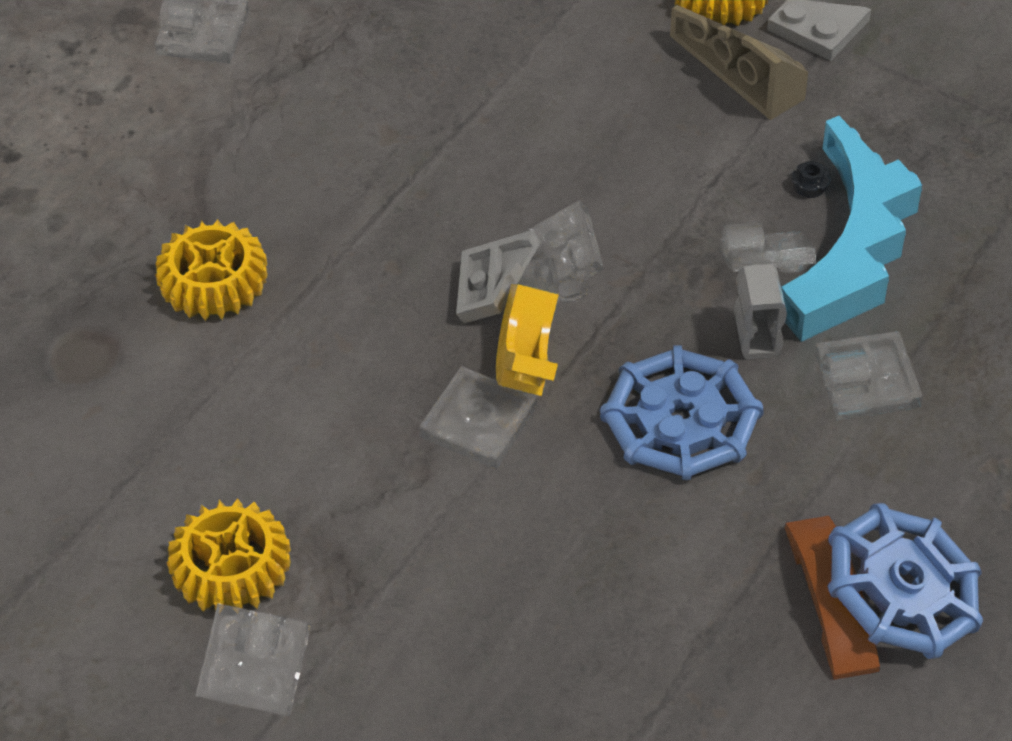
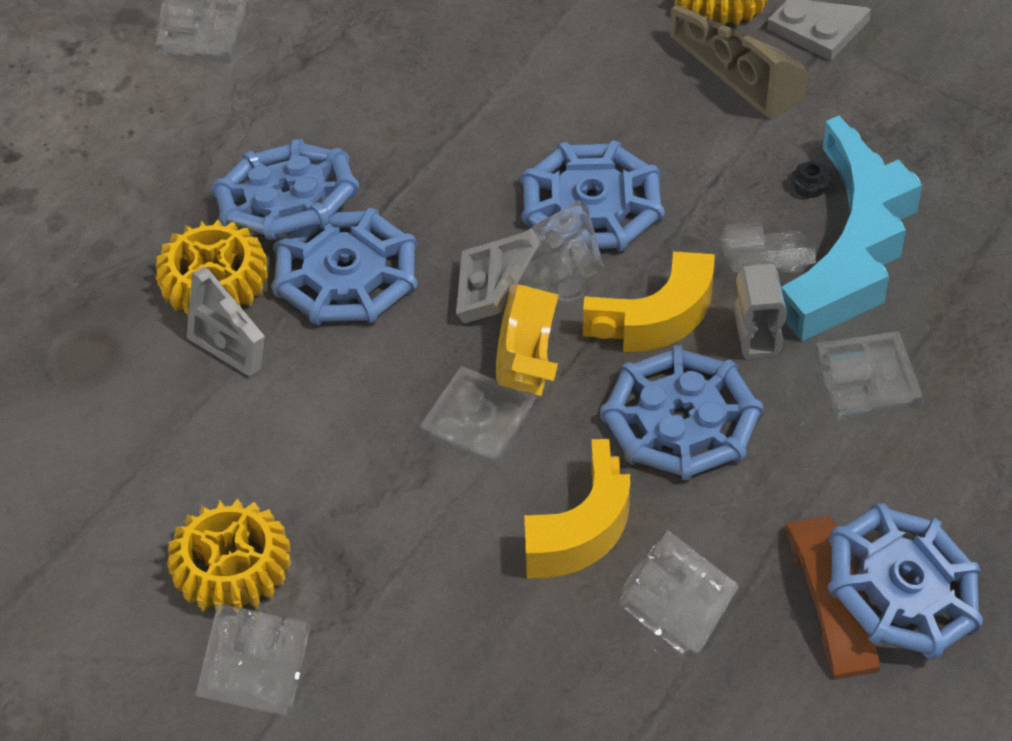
none -> light grey wing [186,267,265,377]
none -> medium blue plate [211,139,359,240]
none -> medium blue plate [271,208,418,326]
none -> medium blue plate [520,140,665,253]
none -> yellow arch [524,439,630,579]
none -> yellow arch [583,251,715,352]
none -> clear plate [617,530,740,660]

